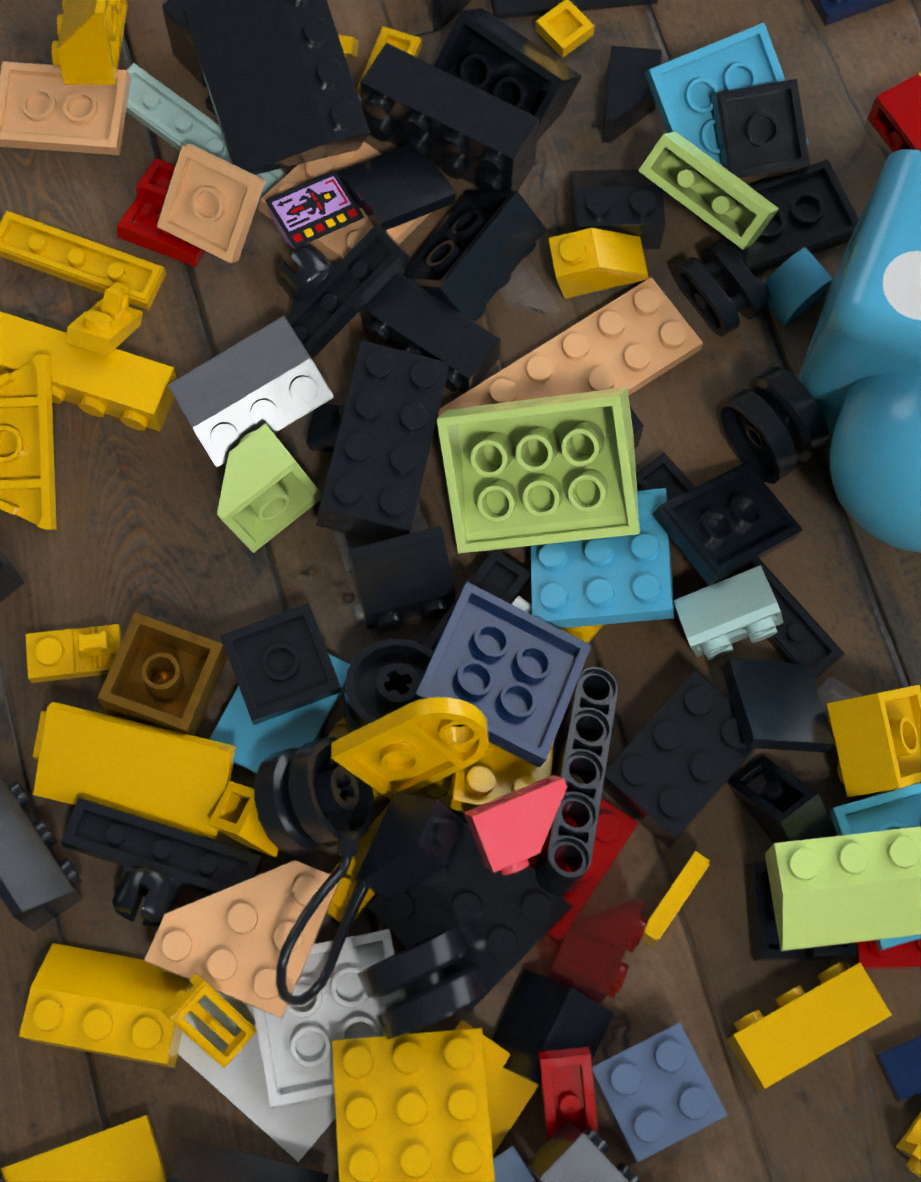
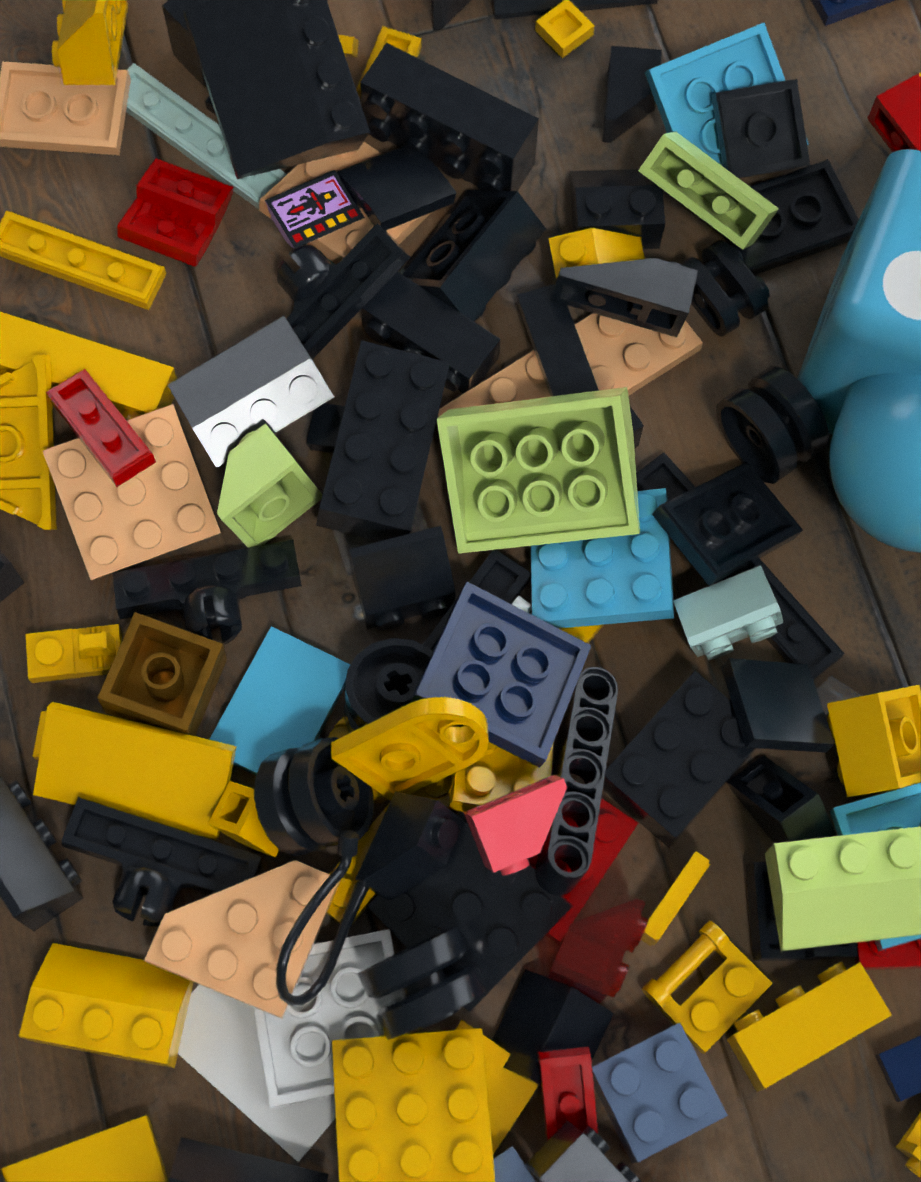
yellow hinge [65,282,143,356] -> none
light nougat plate [157,144,266,263] -> none
yellow tile [161,973,257,1069] -> none
black plate [220,603,342,725] -> none
black slope [434,8,582,141] -> none
medium azure brick [765,247,833,326] -> none
none -> light nougat plate [43,404,221,580]
none -> red tile [46,369,156,487]
none -> black plate [112,540,302,645]
none -> black tile [517,284,599,397]
none -> black slope [550,258,698,337]
none -> yellow plate [641,920,773,1054]

